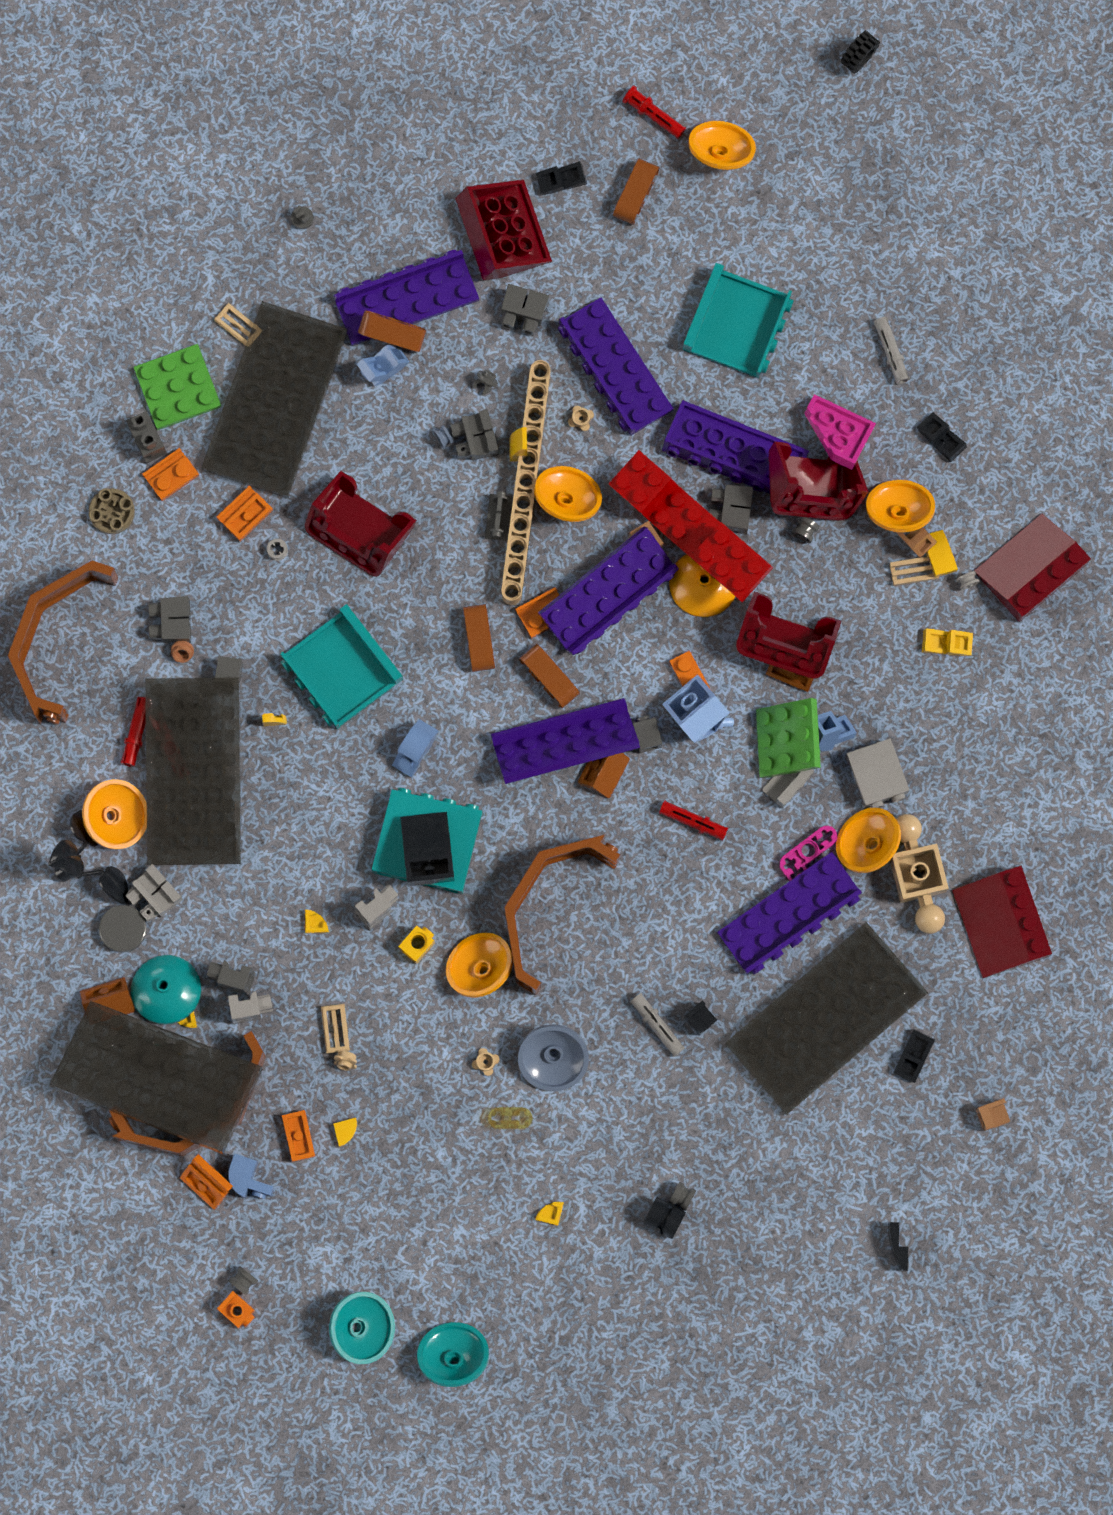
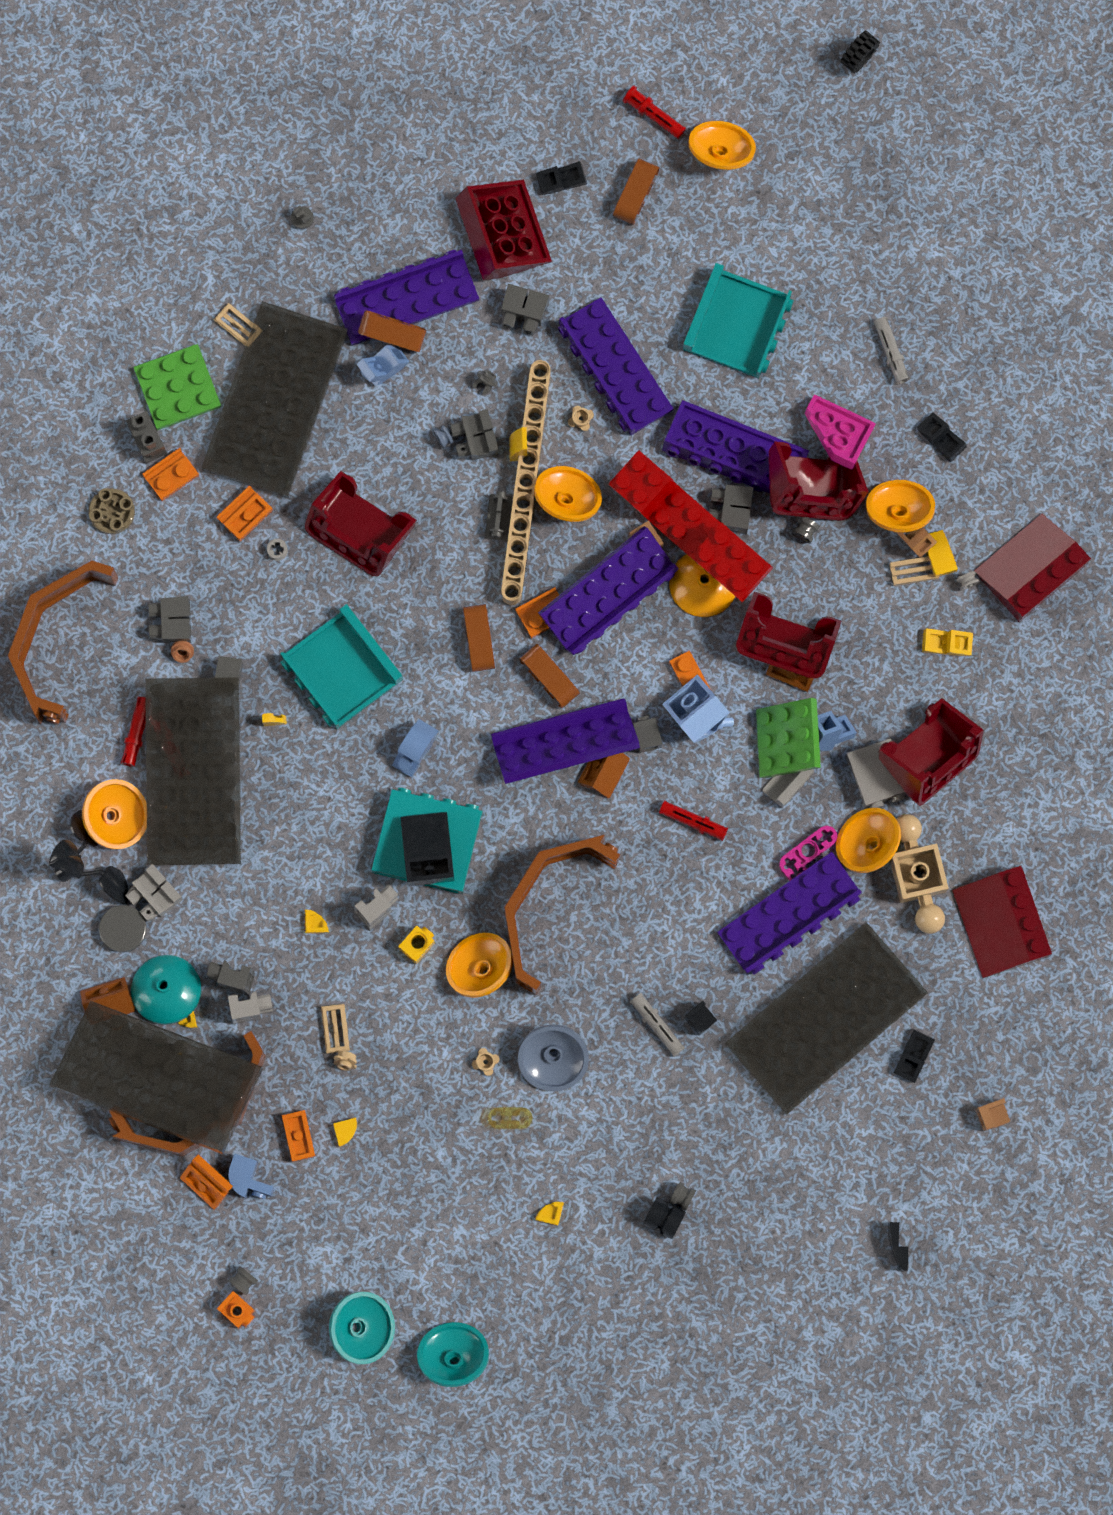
none -> dark red windscreen [878,698,984,806]

